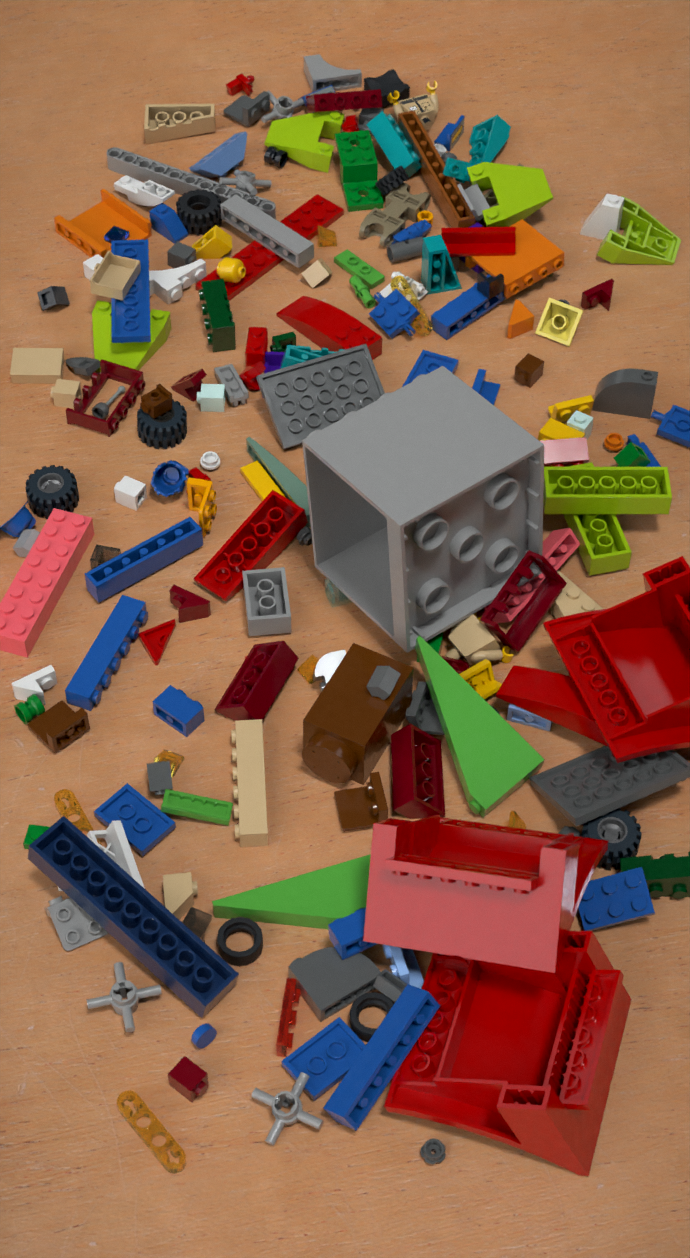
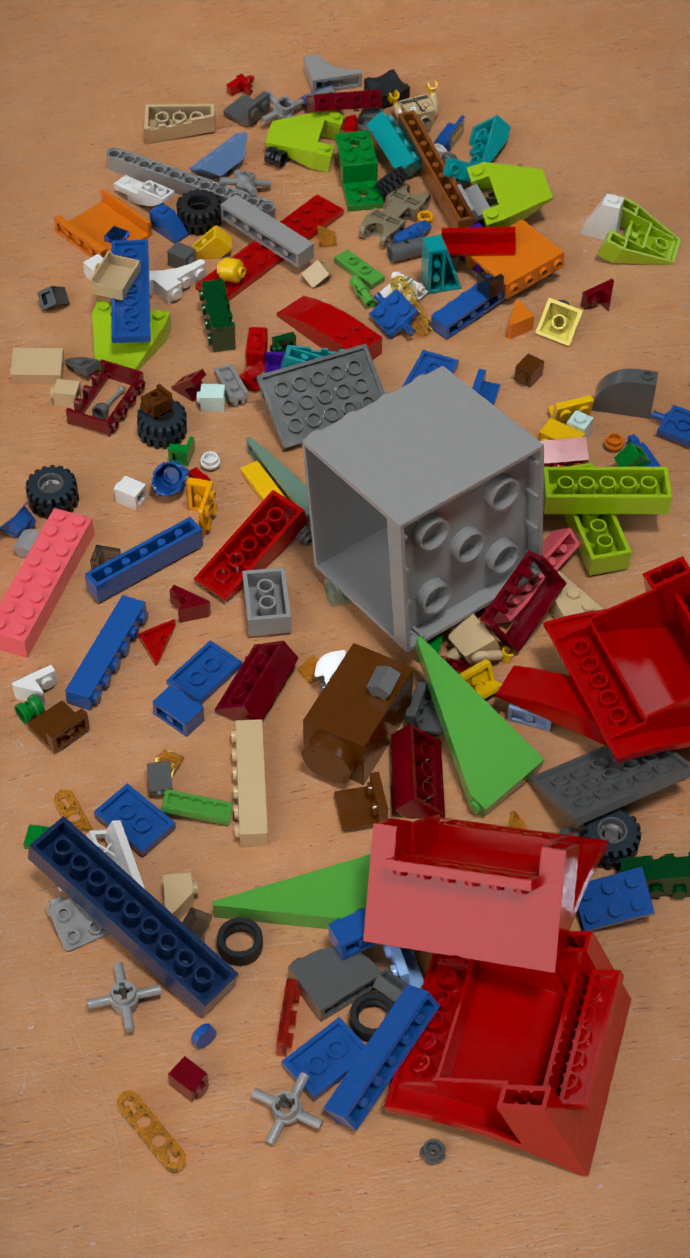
none -> blue tile [166,640,243,705]
none -> green panel [168,436,195,467]

